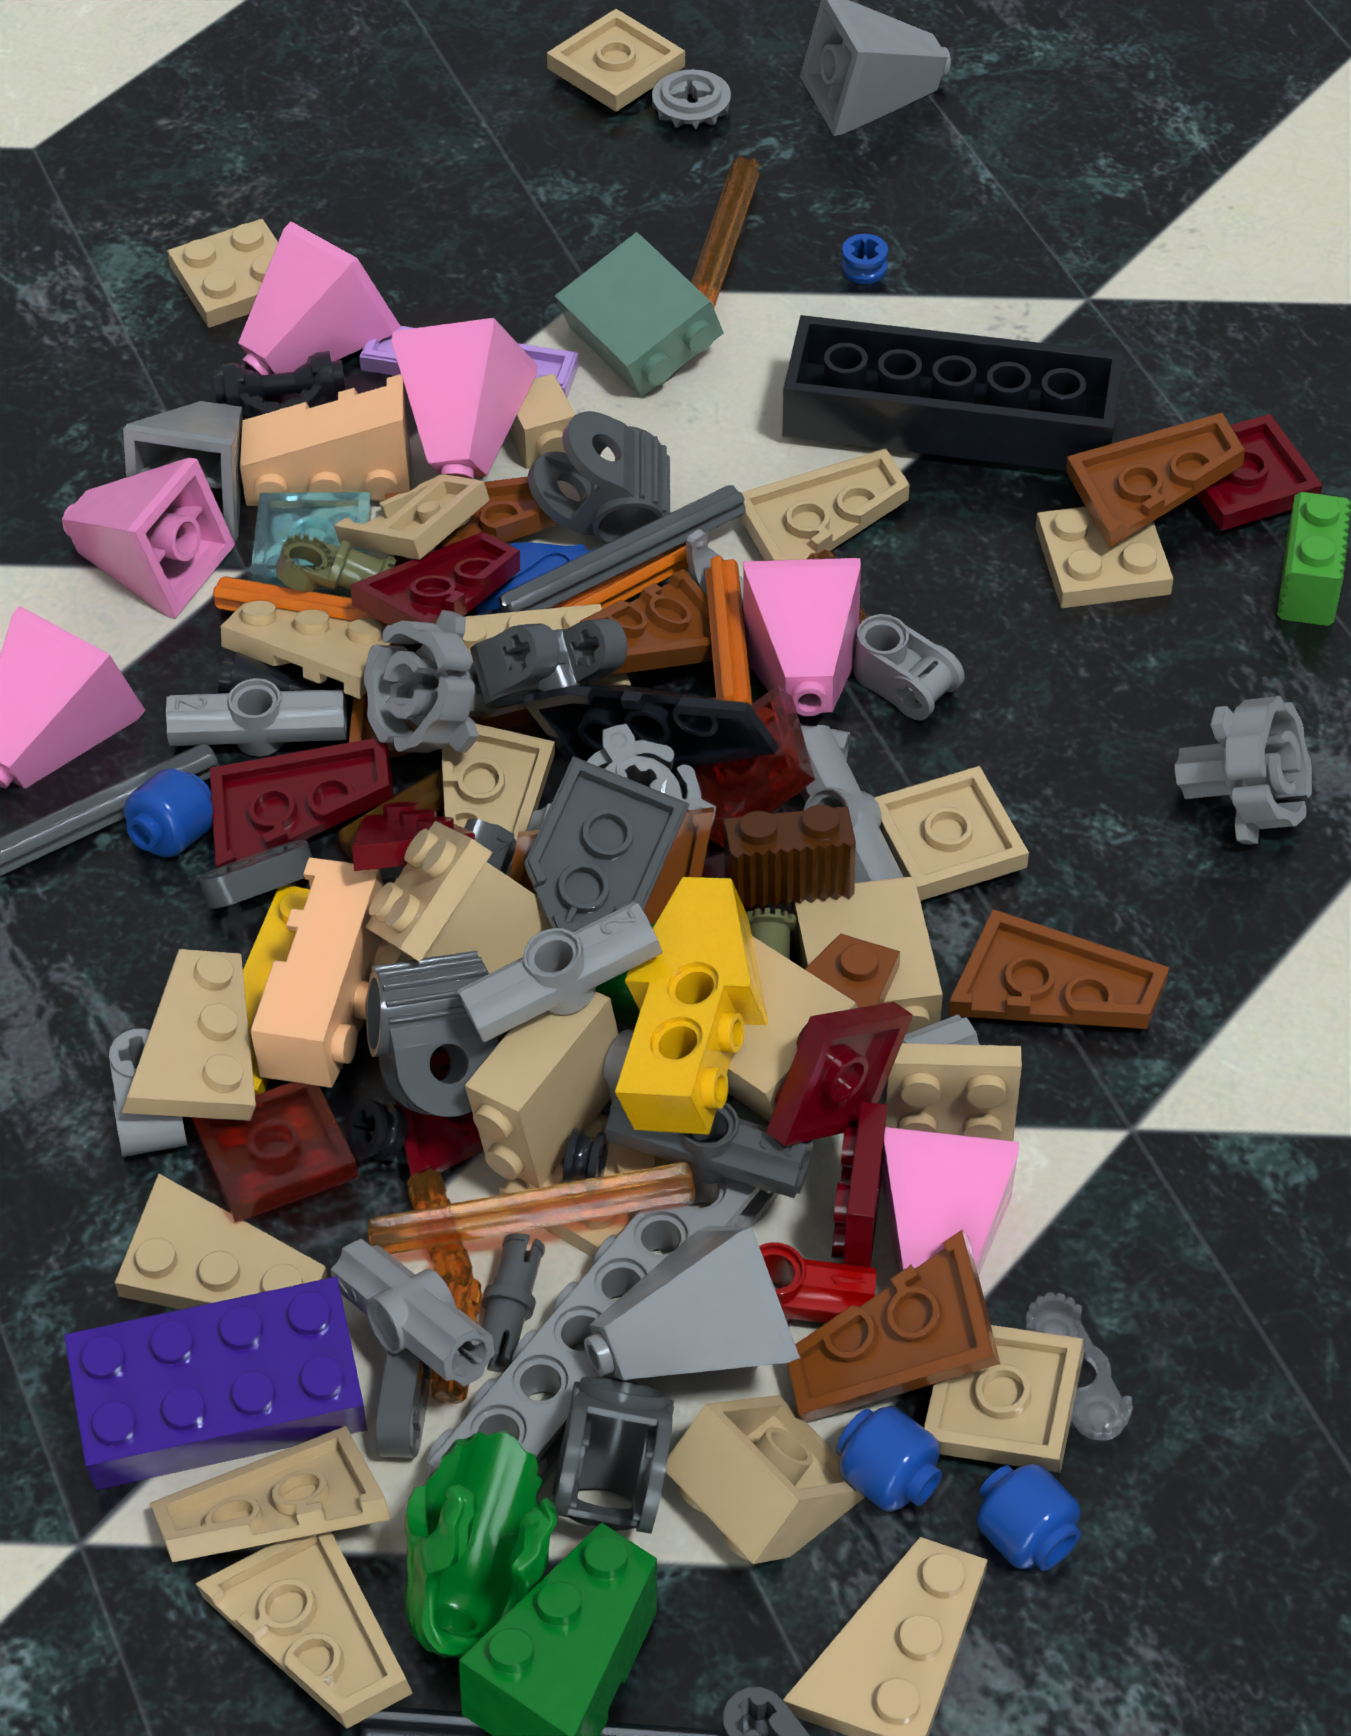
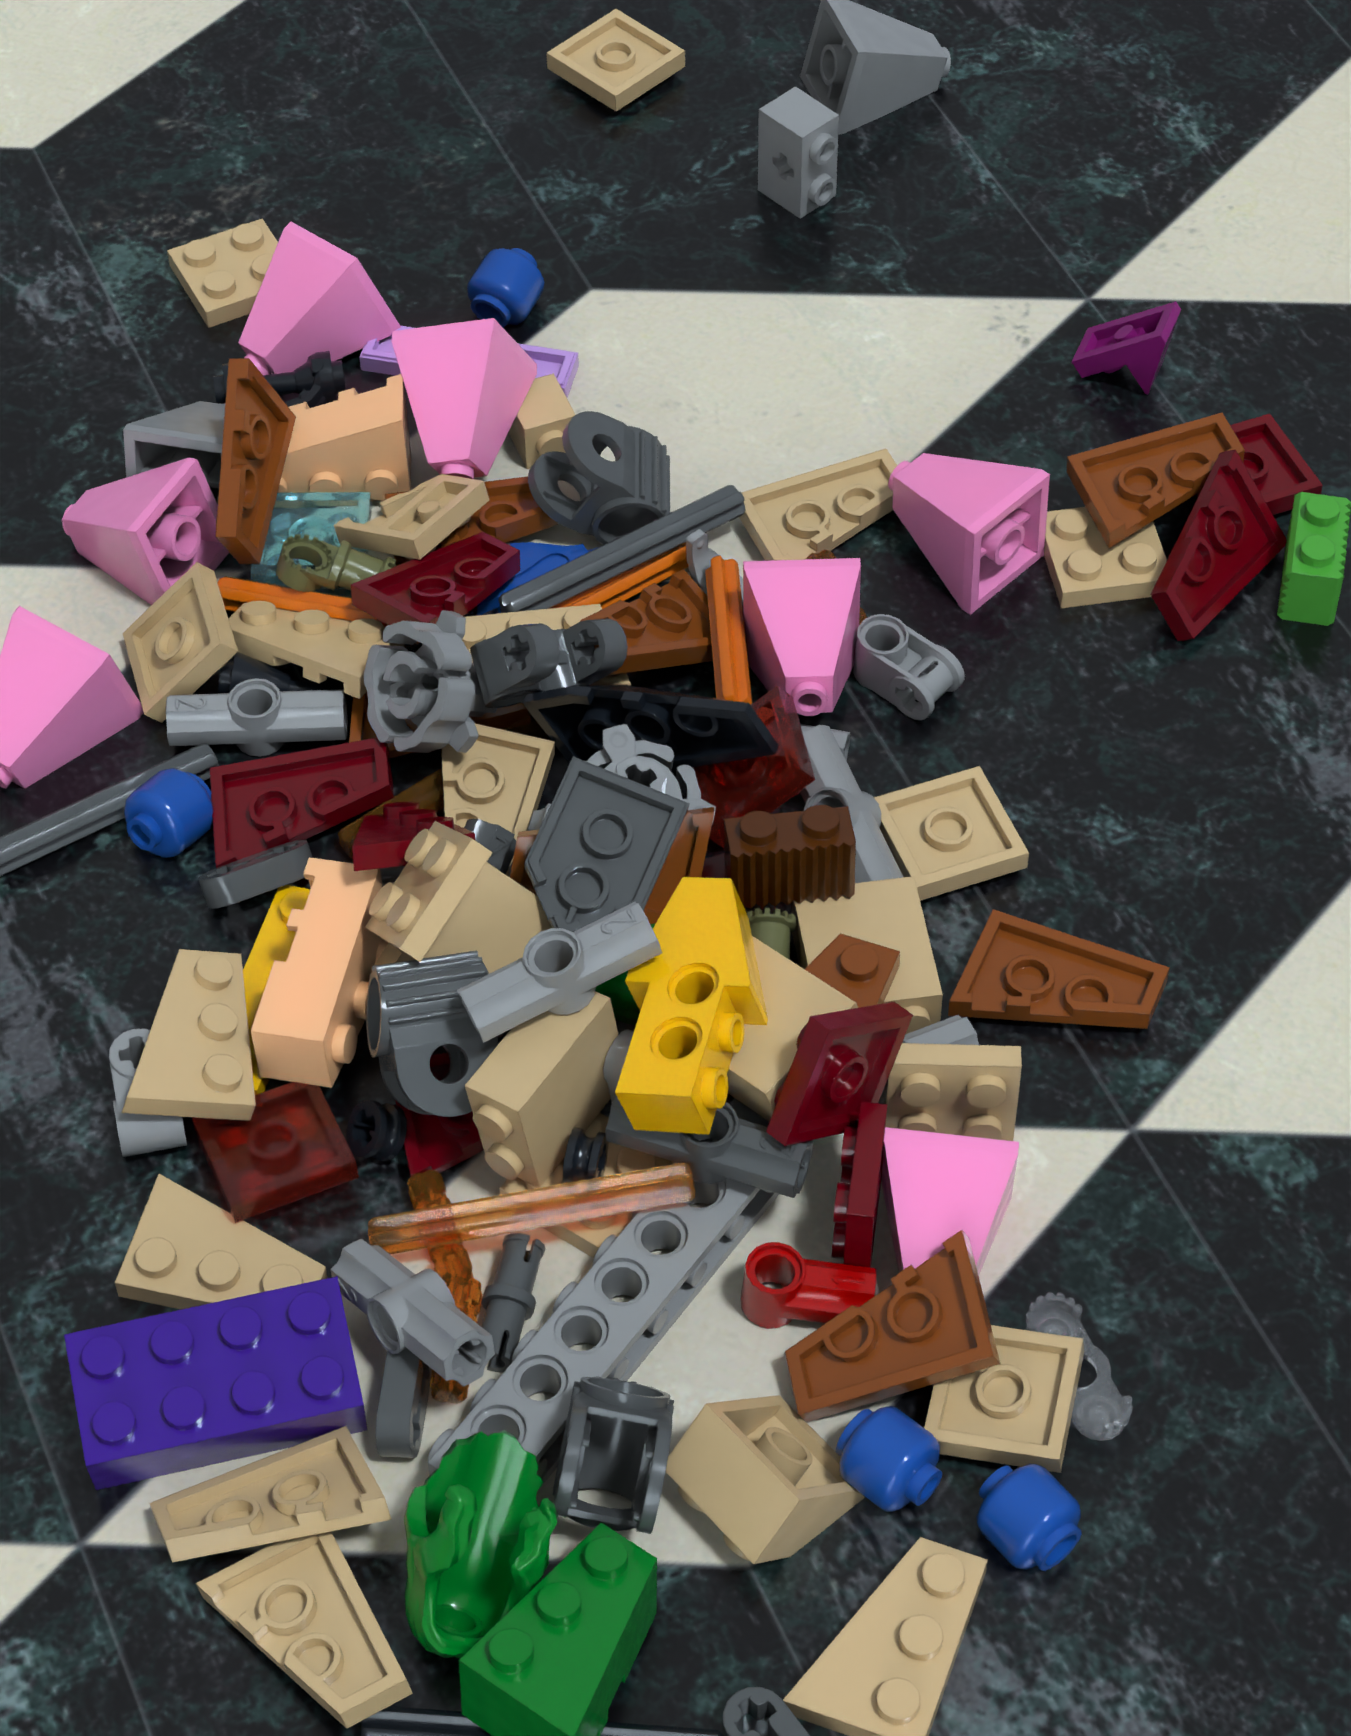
sand green brick [555,232,724,398] -> none
light grey slope [584,1226,800,1380] -> none
light grey gear [652,69,731,129] -> none
clear orange axle [691,156,759,308] -> none
black brick [782,315,1124,471] -> none
blue bush [841,234,888,284] -> none
light grey piece [1175,696,1312,845] -> none
none -> tan plate [122,562,238,723]
none -> dark orange wing [216,358,296,564]
none -> blue head [467,248,545,327]
none -> light grey brick [758,86,839,219]
none -> bright pink slope [888,453,1050,615]
none -> magenta slope [1072,301,1181,395]
none -> dark red wing [1150,449,1287,641]

